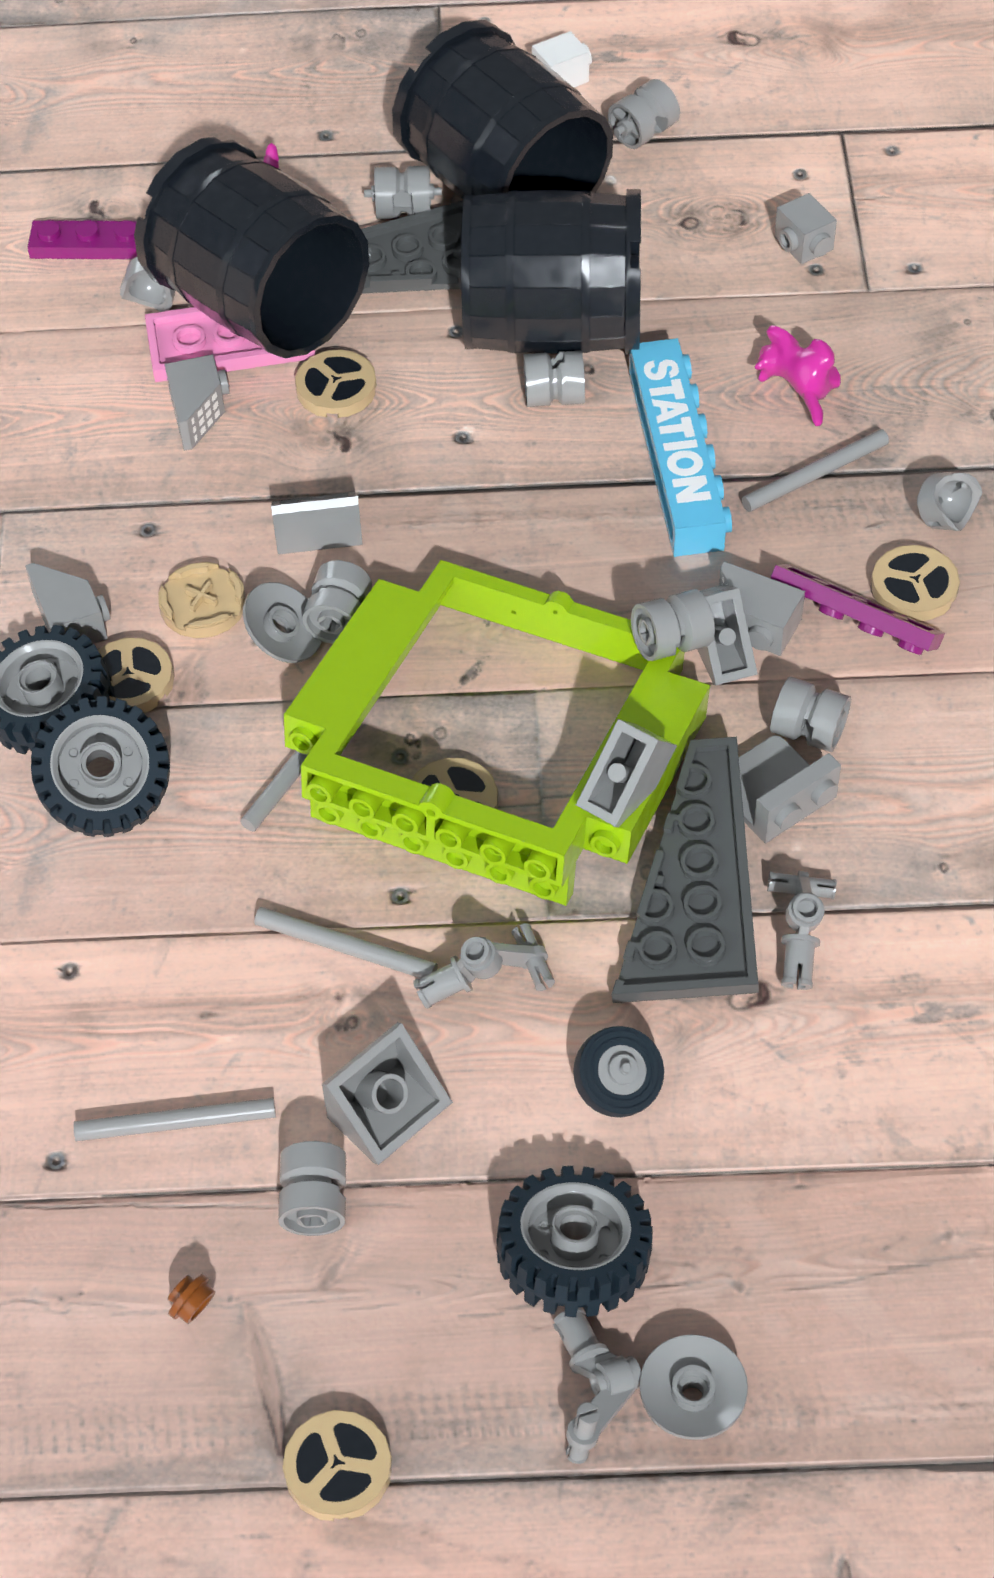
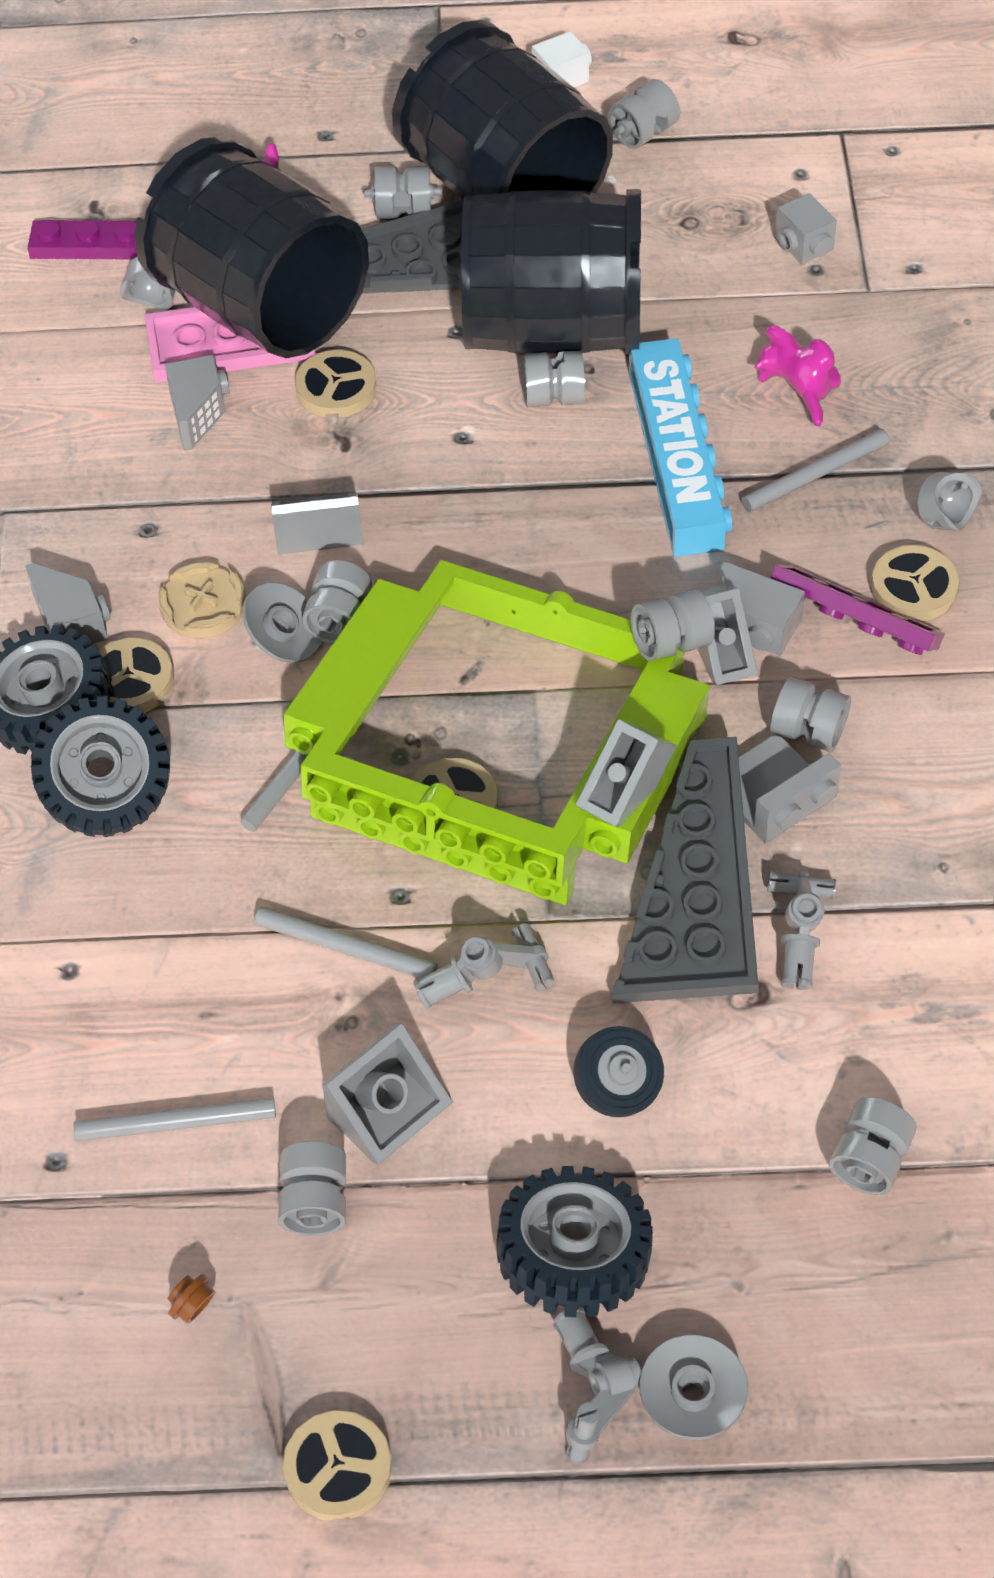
none -> light grey wheel [829,1097,917,1195]

